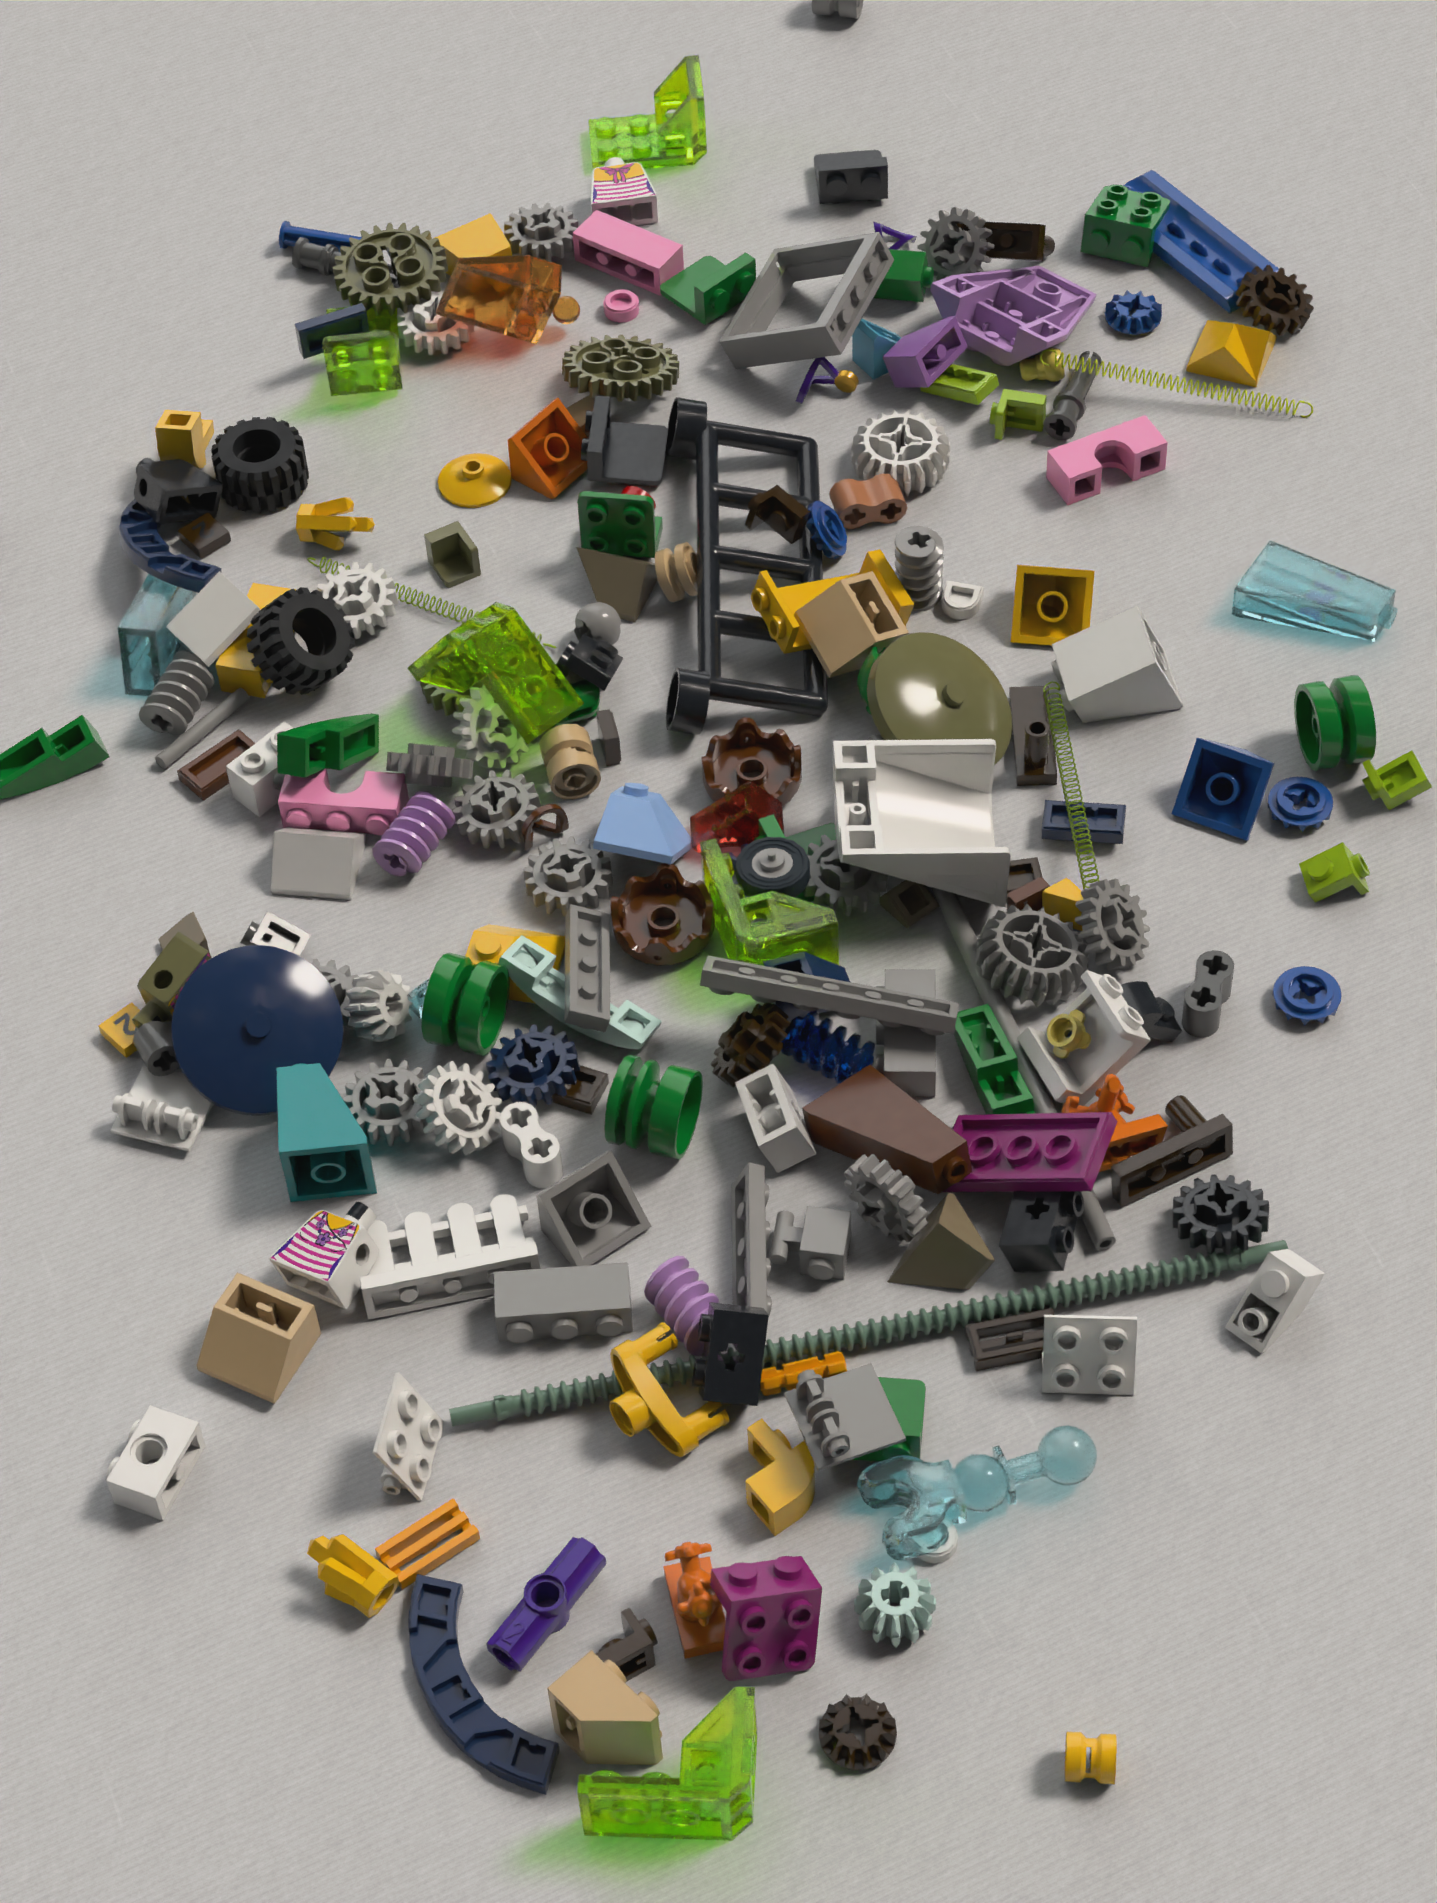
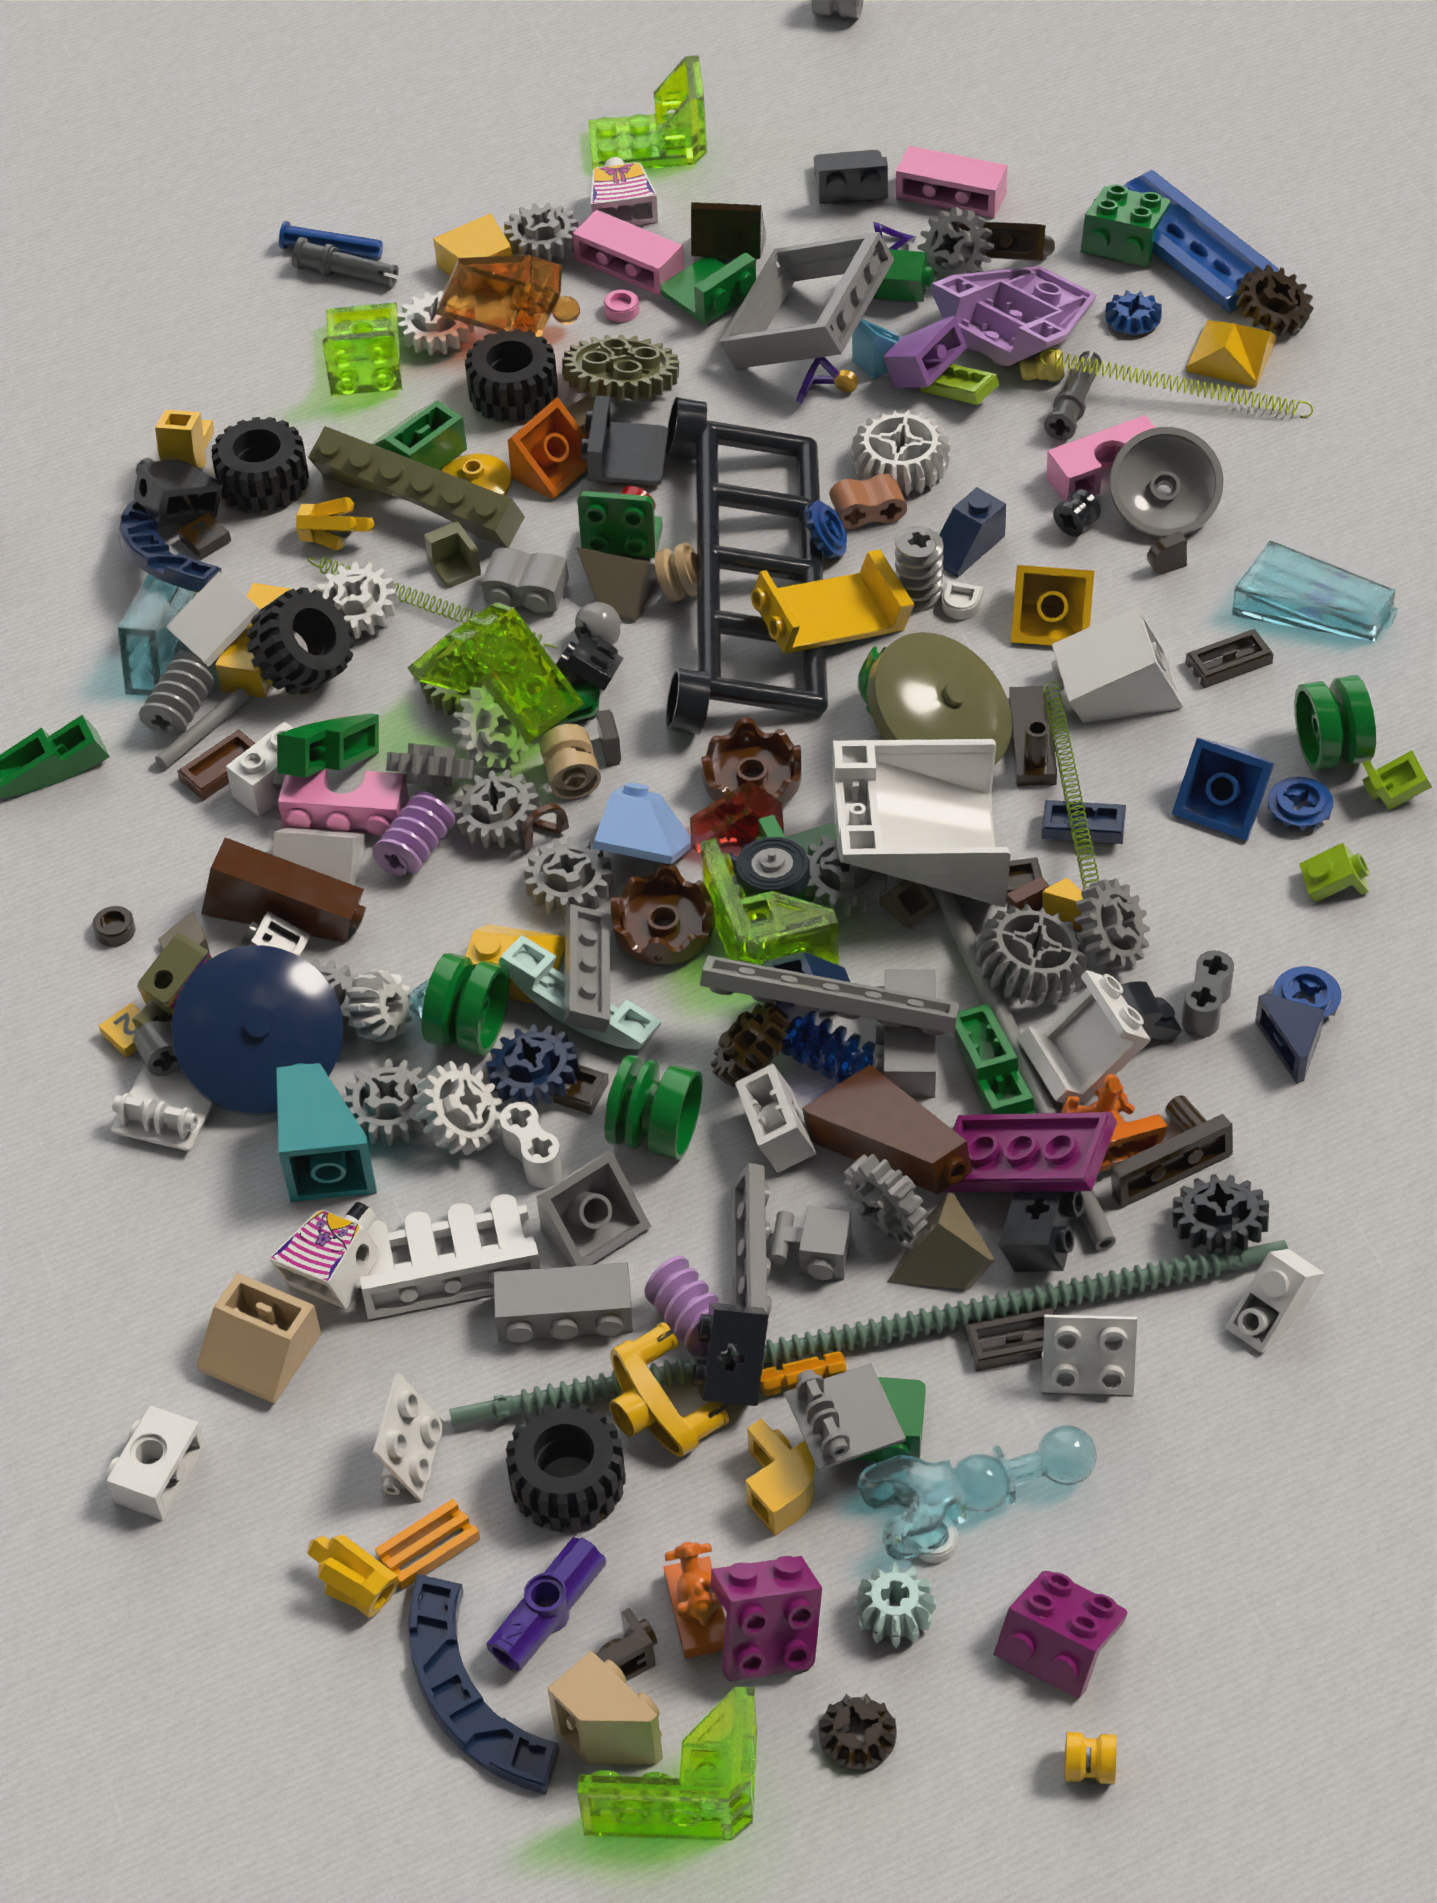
plate [295,303,371,359] -> none
olive gear [333,223,448,316] -> none
dark brown bracket [745,485,810,544] -> none
tan slope [794,571,909,678] -> none
lime bracket [989,388,1047,440] -> none
light yellow plate [1047,1010,1091,1059] -> none
none -> dark brown tile [93,906,136,947]
none -> reddish brown slope [201,837,366,943]
none -> olive arch [308,426,525,548]
none -> green slope [371,400,467,470]
none -> black tyre [465,329,558,423]
none -> light grey brick [481,548,569,613]
none -> black tyre [506,1402,626,1532]
none -> dark brown slope [691,202,766,259]
none -> bright pink brick [896,146,1008,218]
none -> dark blue slope [939,487,1006,578]
none -> magenta bracket [993,1571,1127,1699]
none -> black wheel [1053,489,1101,537]
none -> light grey dish [1110,427,1224,538]
none -> dark brown tile [1147,531,1187,574]
none -> dark brown tile [1185,629,1274,688]
none -> dark blue slope [1255,993,1325,1084]

